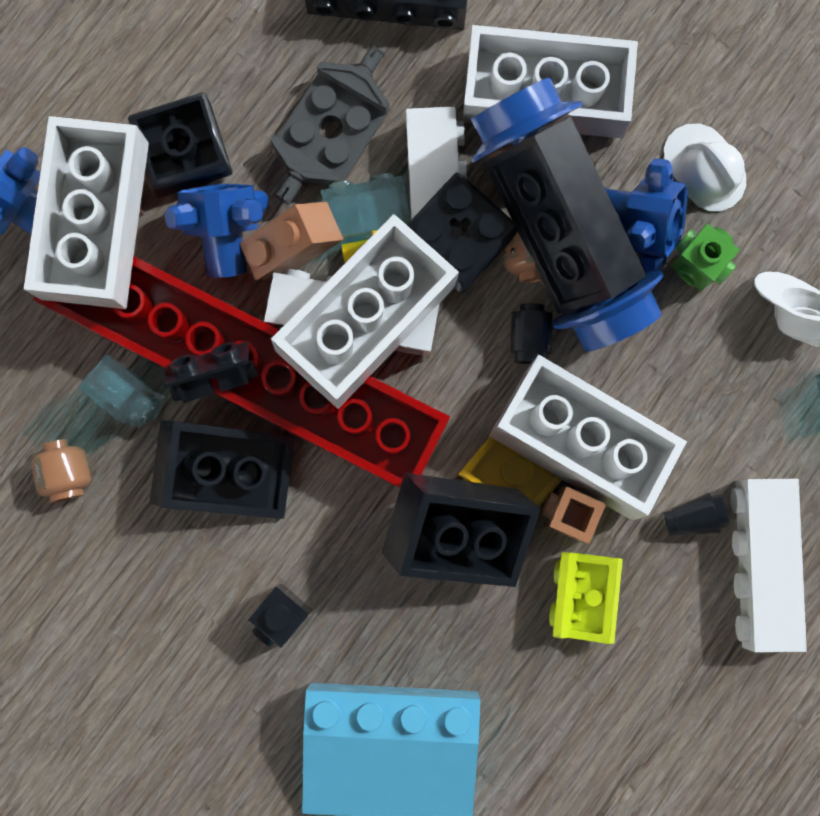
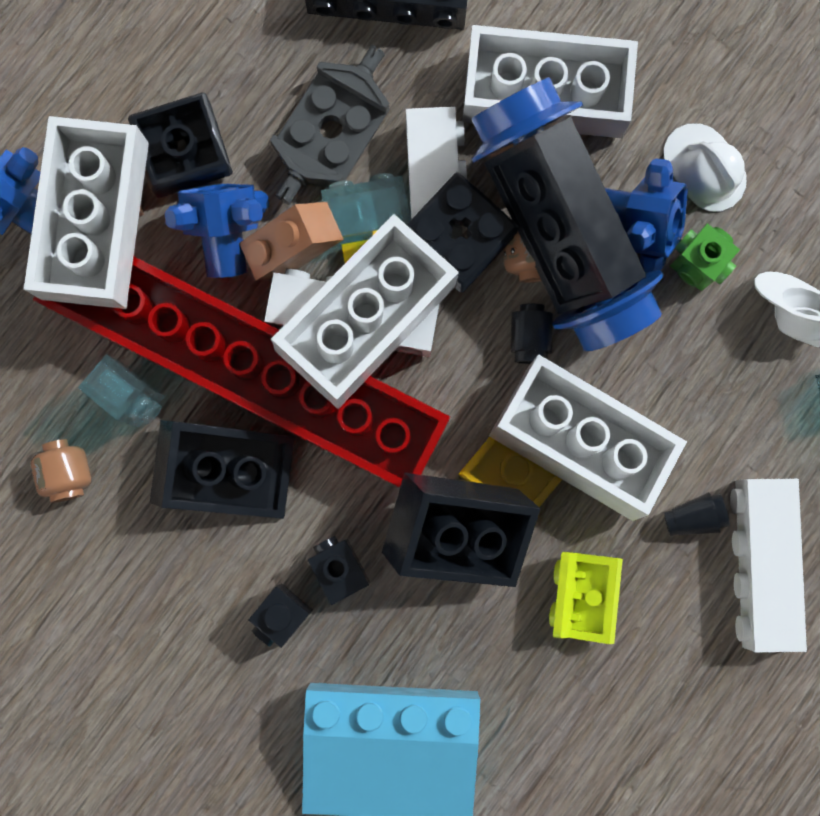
black hinge [163,341,258,403] -> none
nougat brick [541,487,606,544] -> none
none -> black brick [308,536,371,605]

